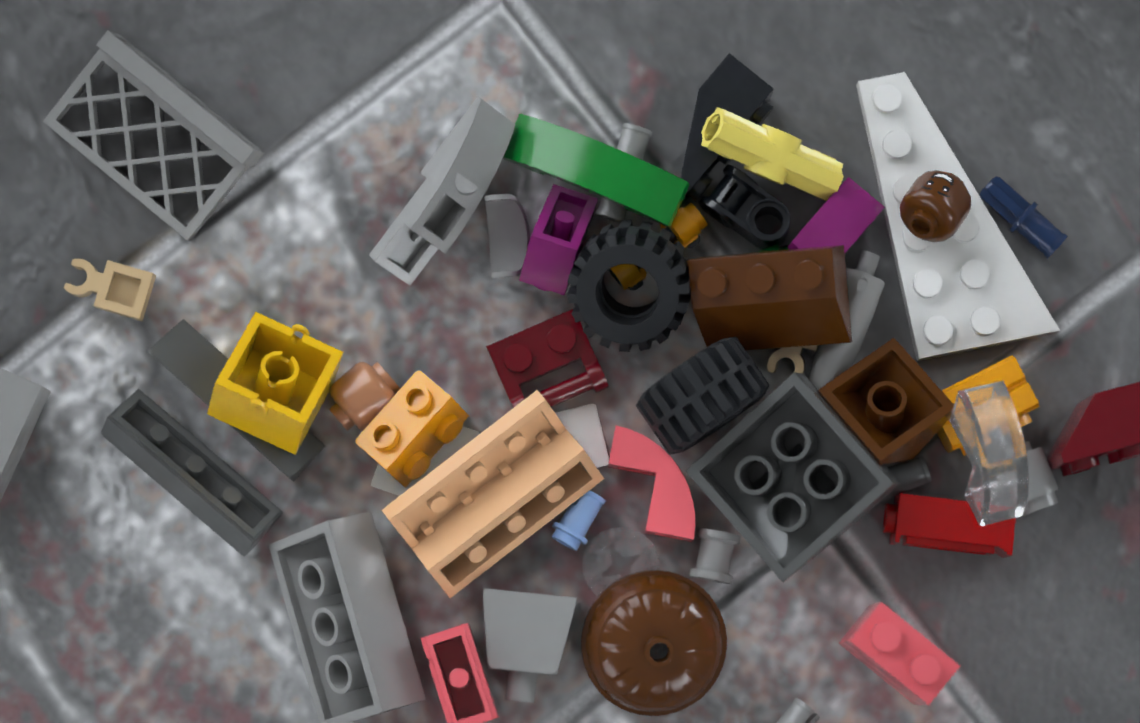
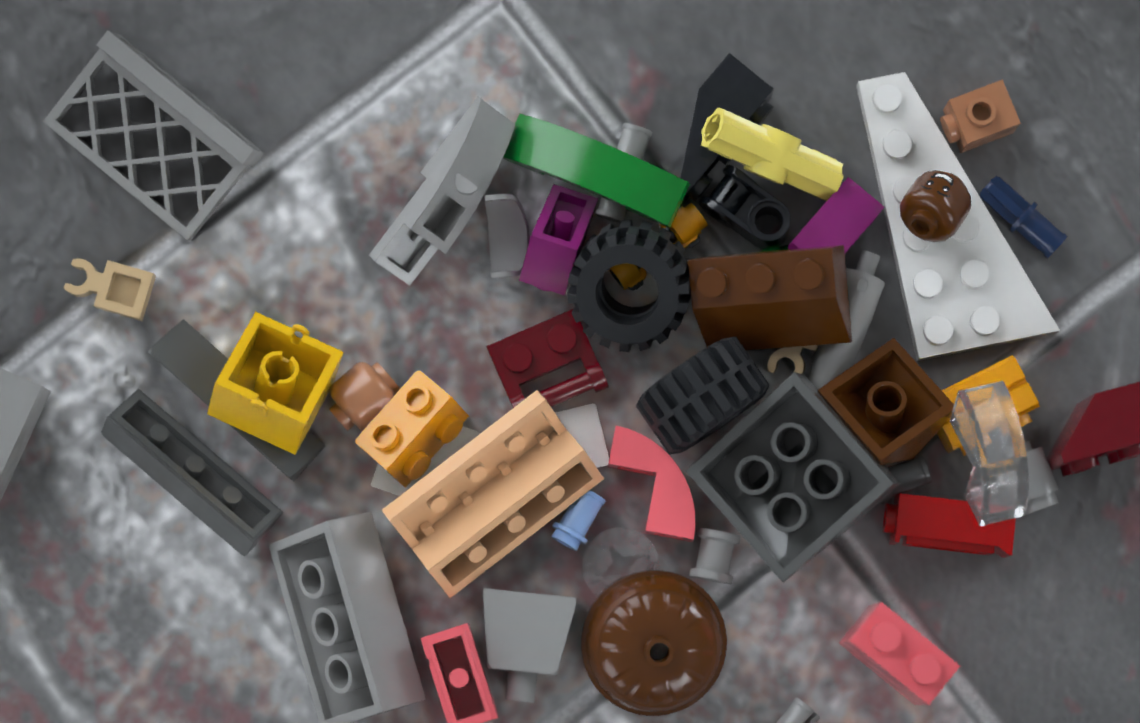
none -> nougat brick [940,79,1021,153]

